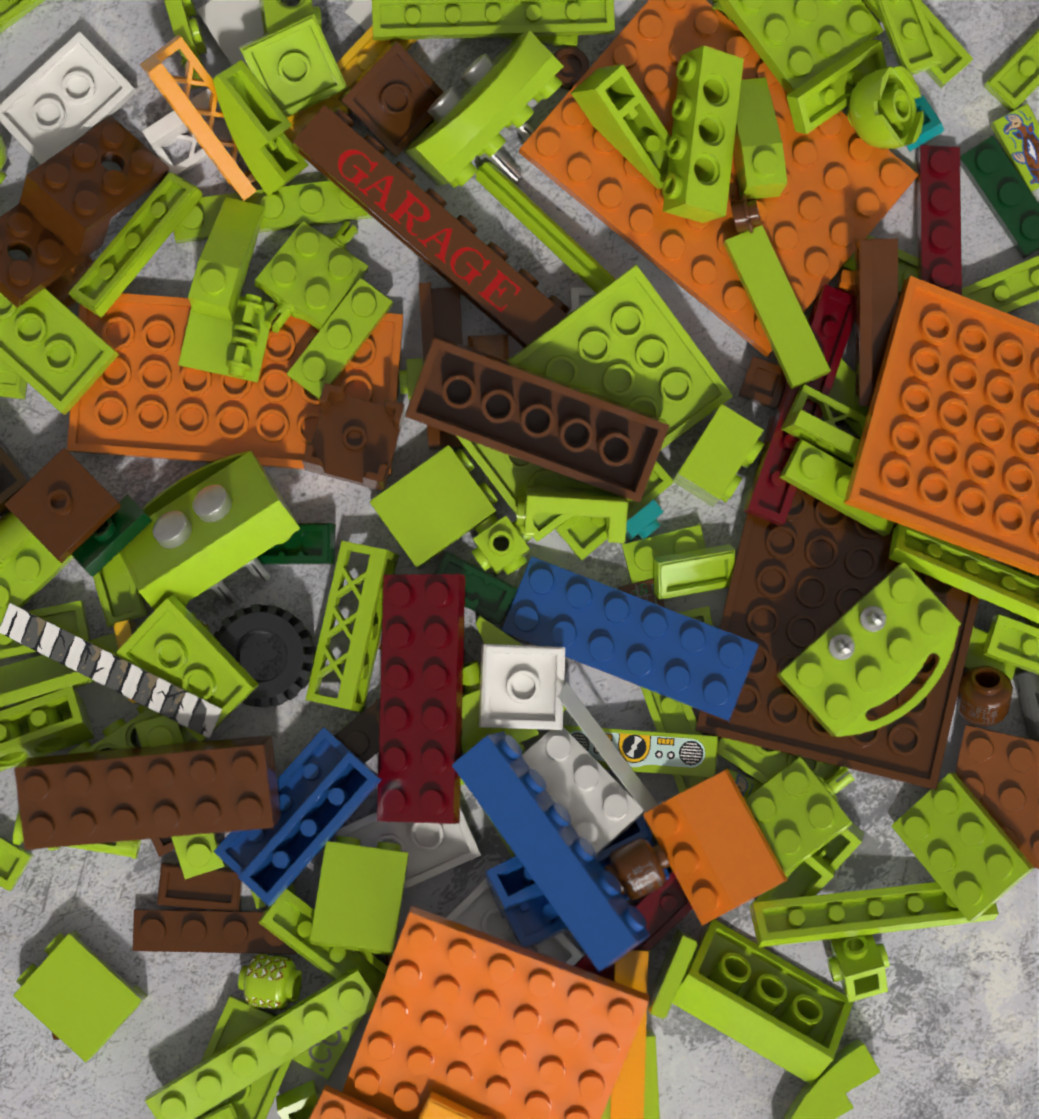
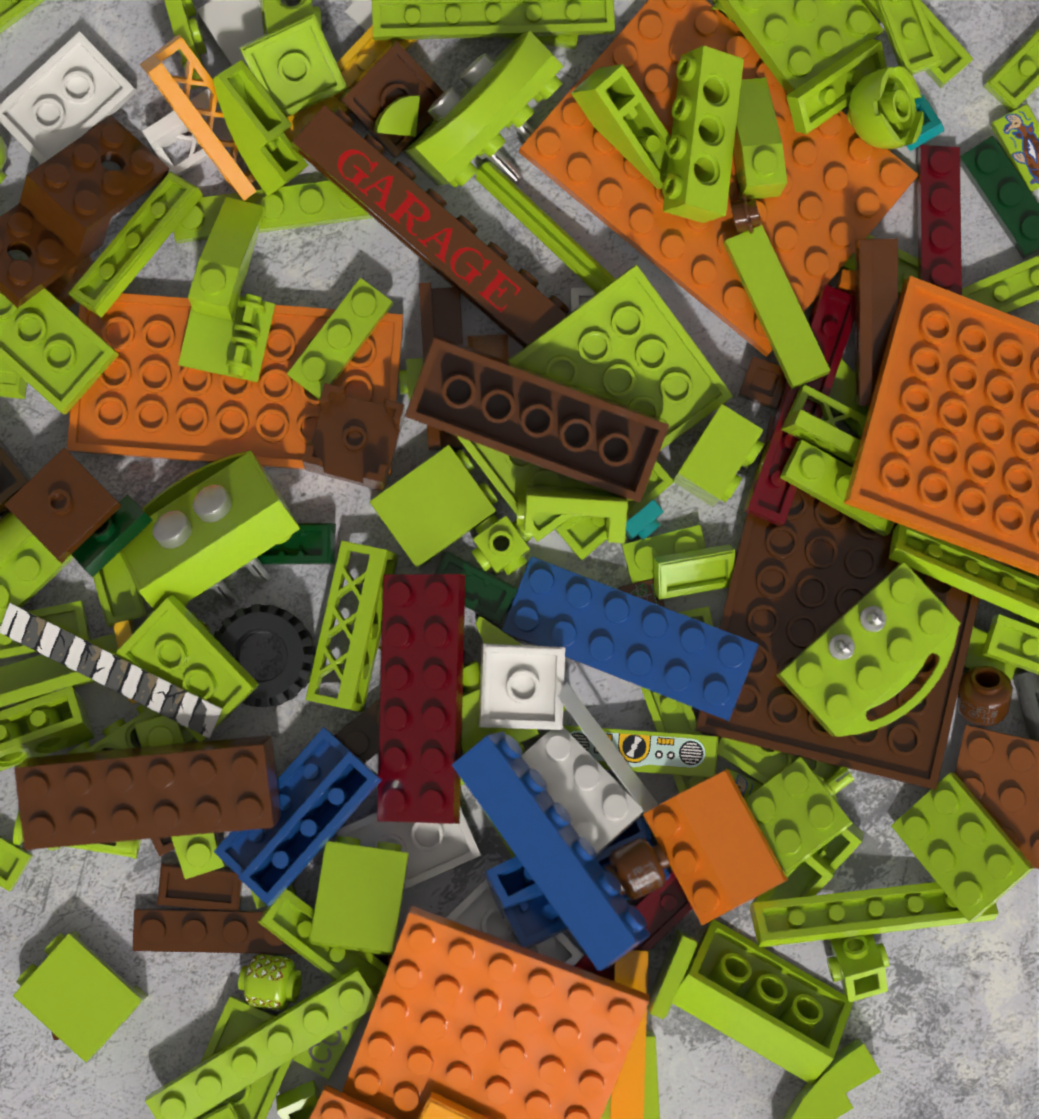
lime plate [255,221,368,333] -> none
reddish brown tile [553,47,589,90] -> none
none -> lime tile [373,95,420,137]

